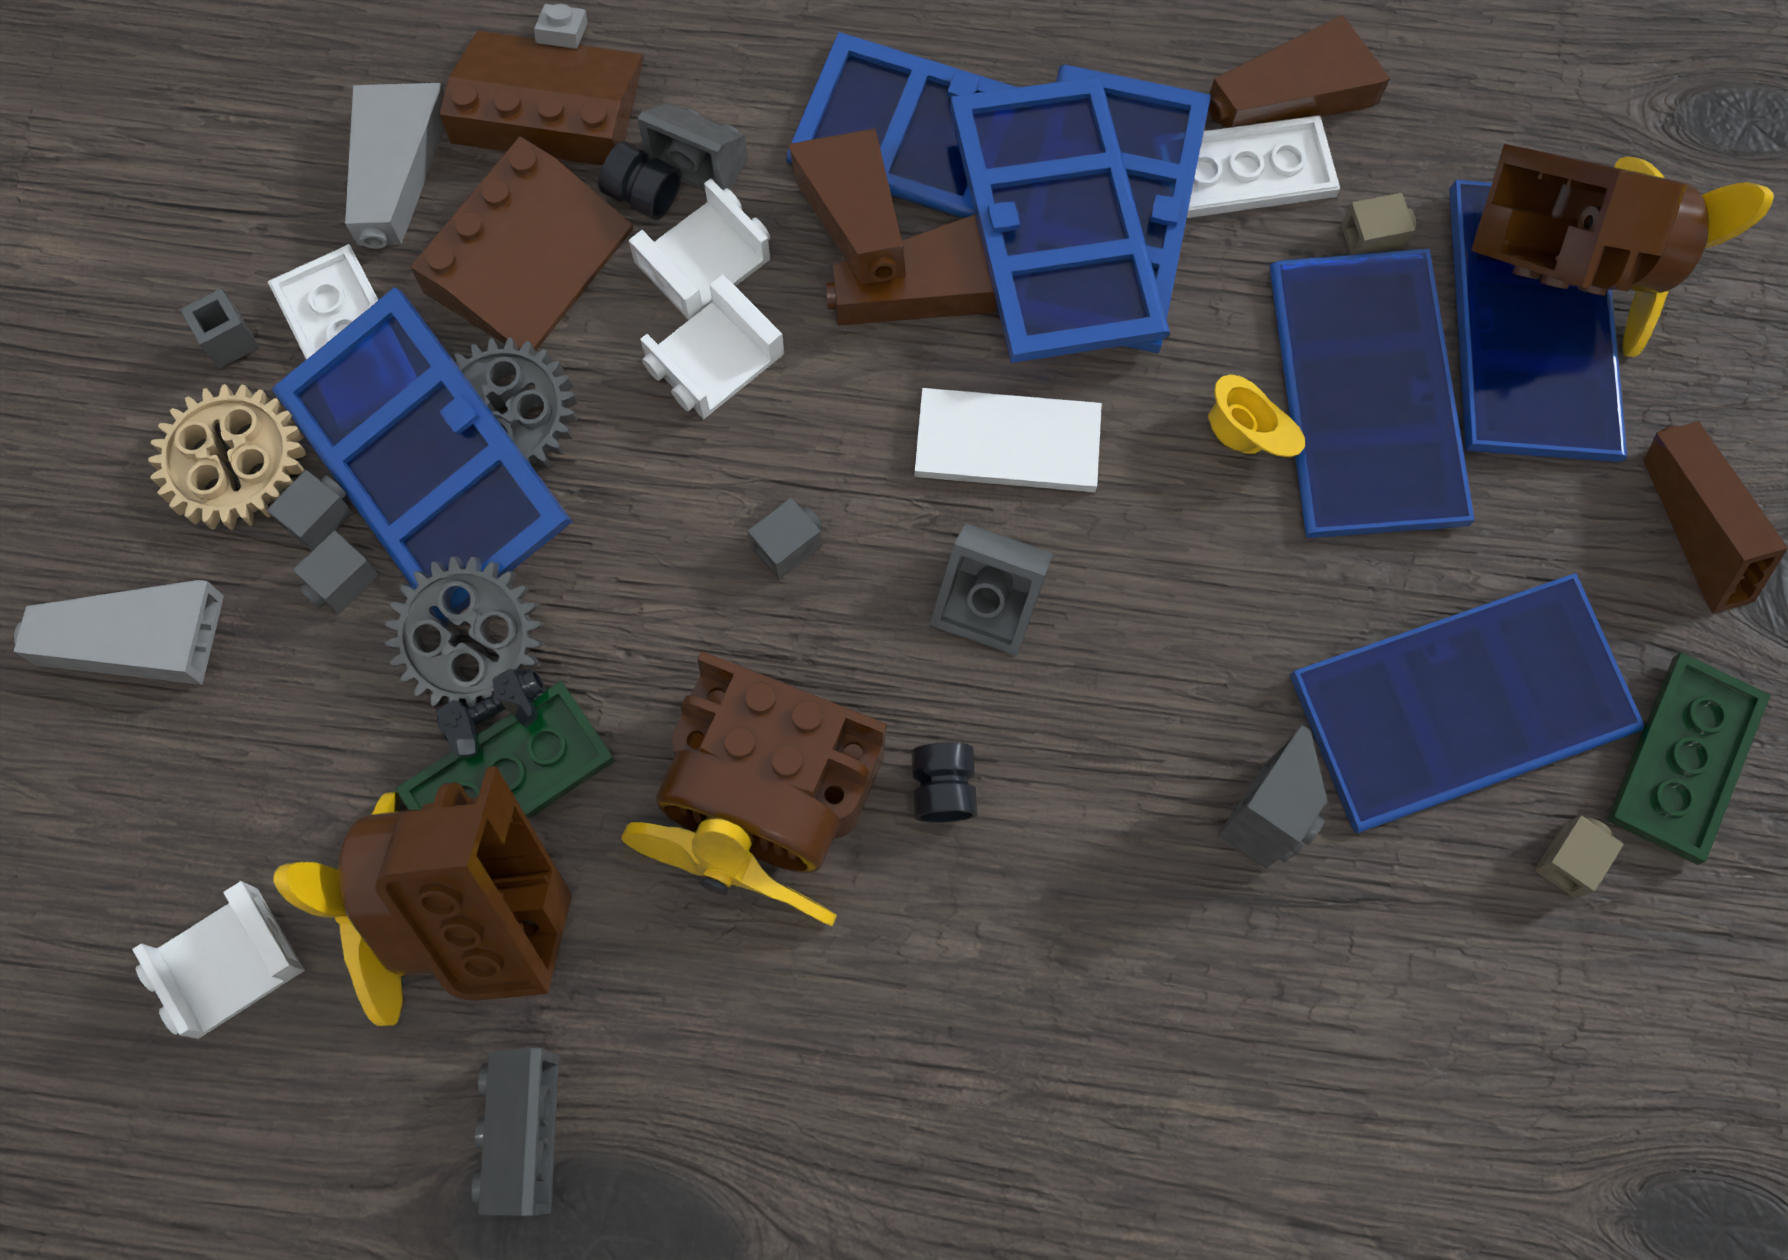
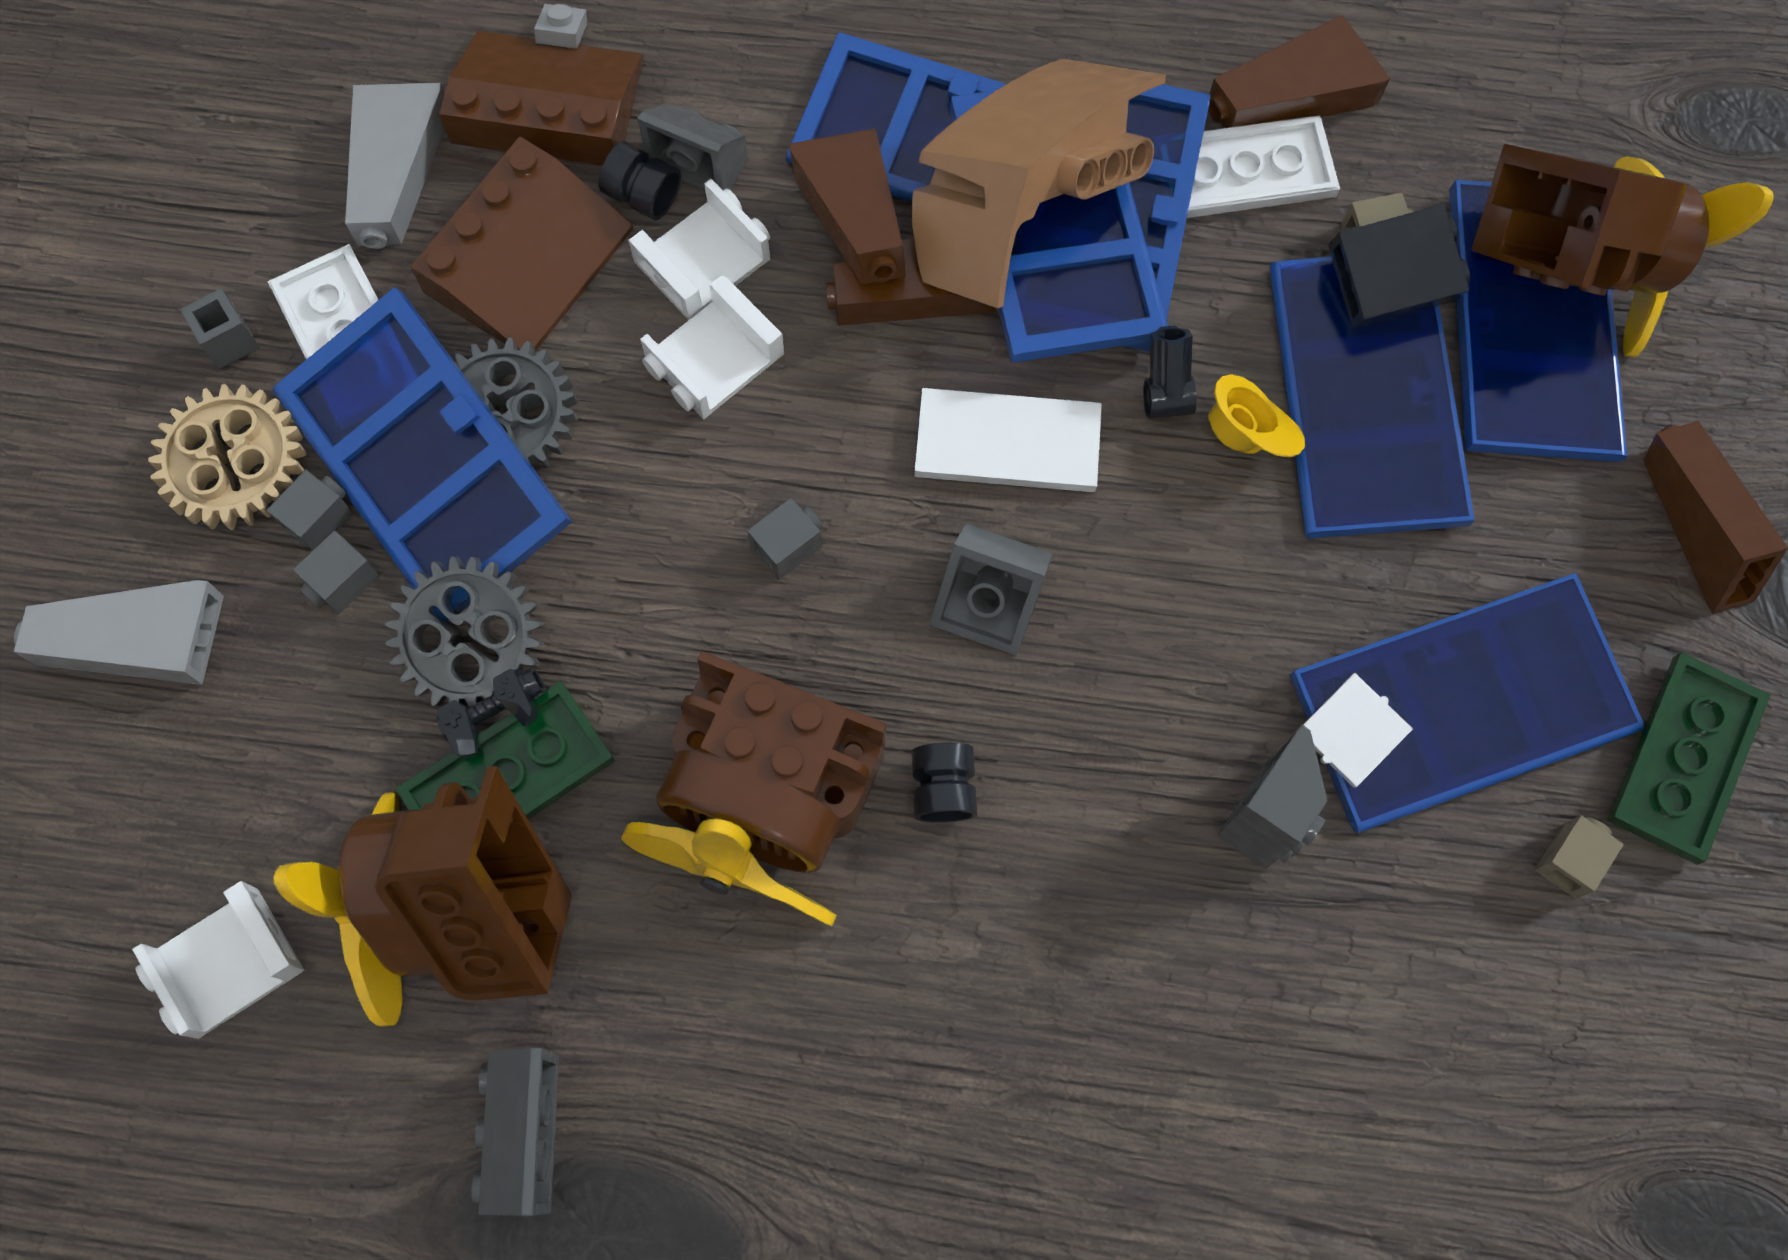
none -> medium nougat beam [912,59,1166,309]
none -> black piece [1143,326,1197,419]
none -> white piece [1303,673,1413,788]
none -> black brick [1328,204,1470,329]

